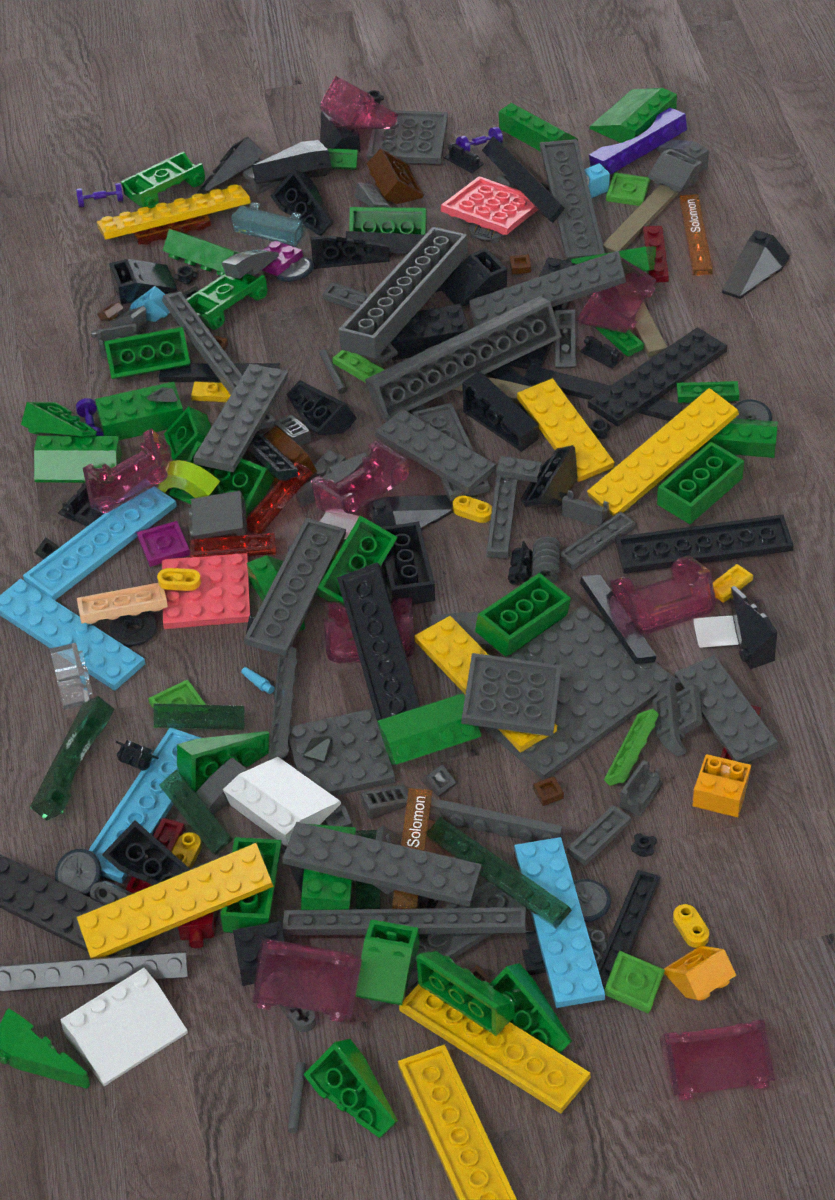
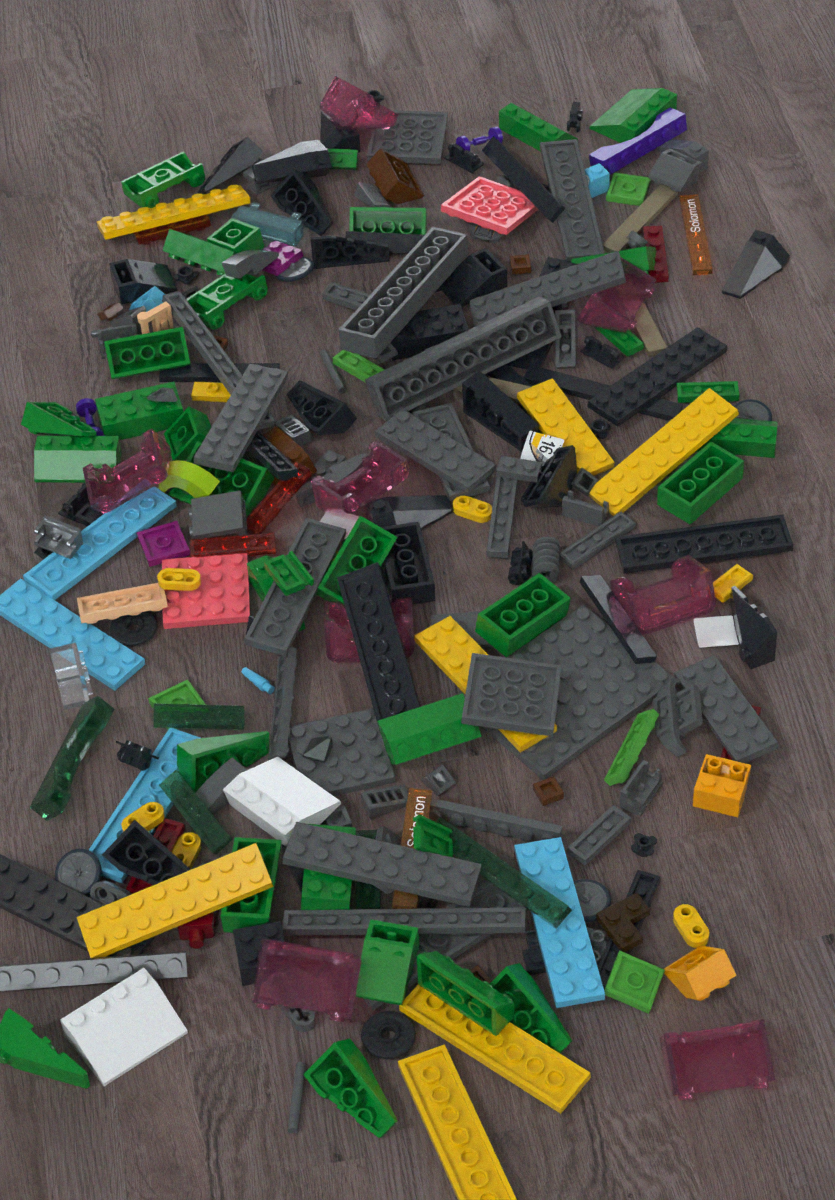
dark purple wheel [76,183,123,208] -> none
none -> dark grey hinge [34,515,83,559]
none -> yellow plate [121,802,165,832]
none -> light nougat plate [137,301,174,334]
none -> green slope [207,218,265,253]
none -> green plate [264,551,314,596]
none -> black wheel [361,1011,416,1059]
none -> green plate [413,815,453,858]
none -> sticker [520,431,564,465]
none -> black plate [567,102,583,132]
none -> pearl dark grey slope [571,467,598,497]
none -> dark brown plate [596,893,650,952]
none -> dark grey plate [626,230,648,248]

